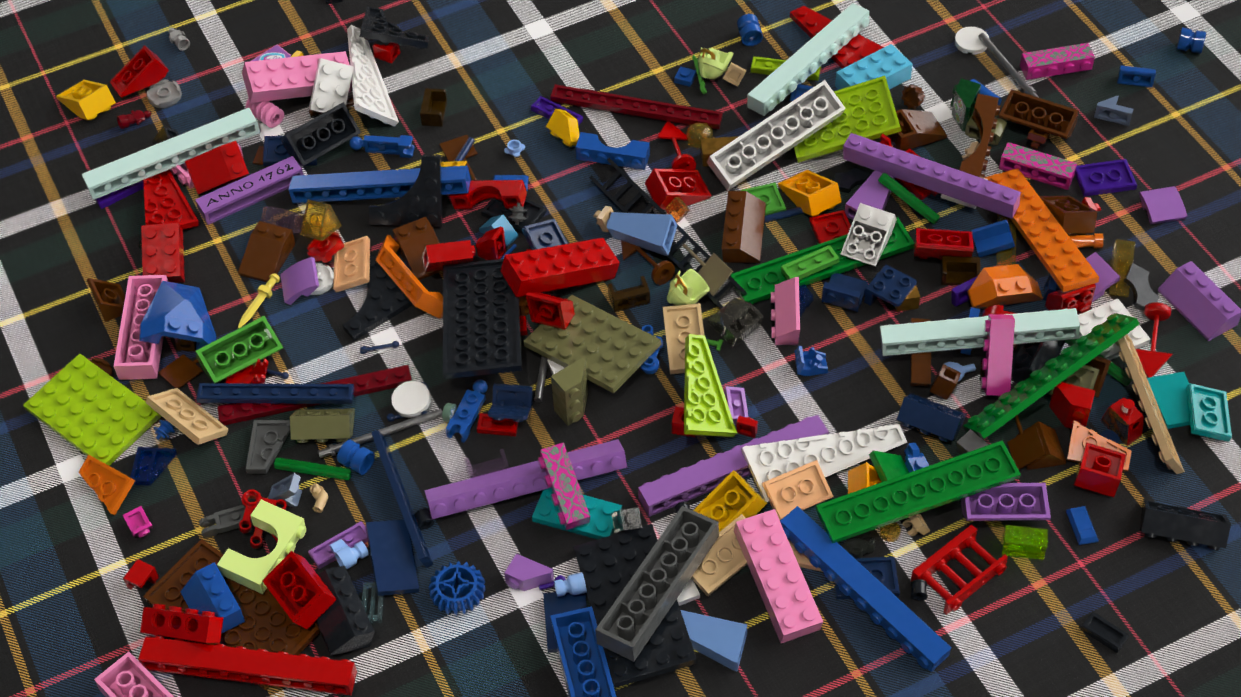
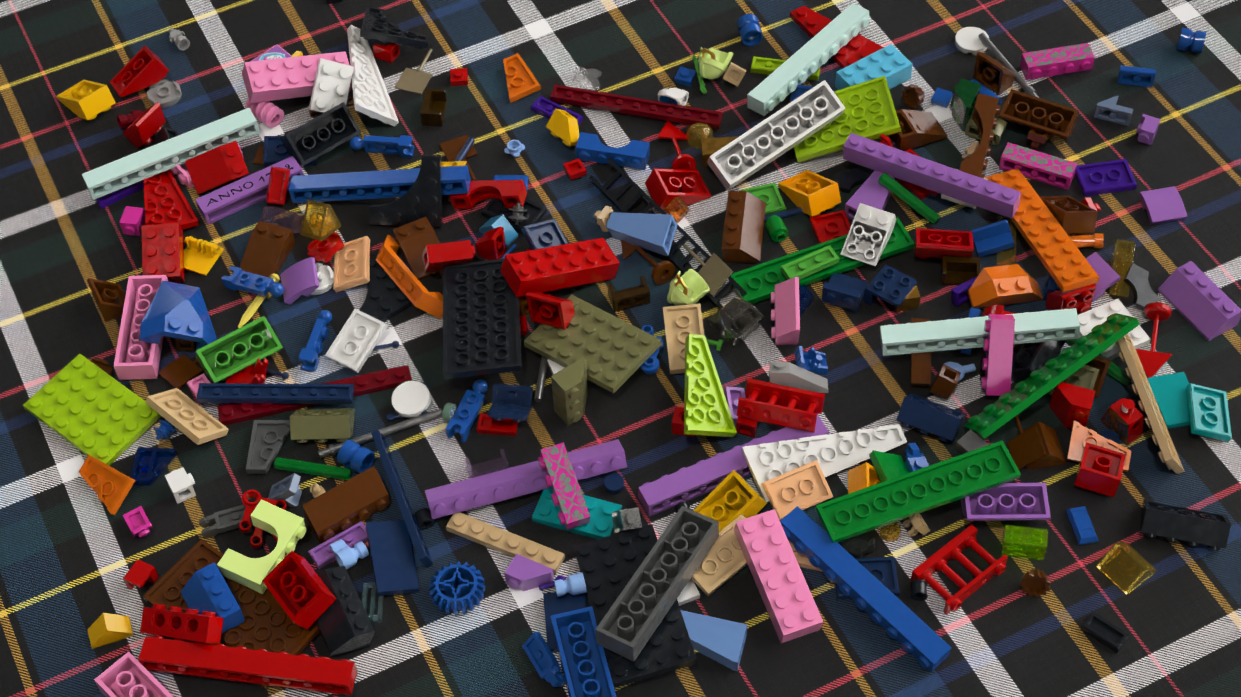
none -> yellow slope [87,613,134,649]
none -> dark pink brick [119,206,145,236]
none -> red slope [122,102,166,148]
none -> white brick [165,467,196,504]
none -> yellow hinge [184,236,224,276]
none -> bright pink tile [187,373,210,398]
none -> blue plate [222,266,284,297]
none -> red plate [265,166,290,205]
none -> blue plate [298,310,333,372]
none -> reddish brown slope [302,466,391,544]
none -> white tile [325,309,388,373]
none -> dark tan piece [395,48,433,95]
none -> tan plate [446,512,565,574]
none -> red plate [450,68,468,86]
none -> orange wing [503,53,541,103]
none -> blue hinge [522,632,565,687]
none -> red plate [563,158,587,180]
none -> clear plate [571,67,602,91]
none -> dark blue tile [604,474,624,494]
none -> white rock [658,88,689,106]
none -> red fence [737,378,825,433]
none -> green brick [765,215,789,242]
none -> light grey slope [769,361,828,393]
none -> blue tile [931,87,953,108]
none -> reddish brown slope [973,51,1015,95]
none -> reddish brown piece [1020,569,1051,598]
none -> clear yellow slope [1097,542,1157,595]
none -> medium lavender brick [1136,114,1160,145]

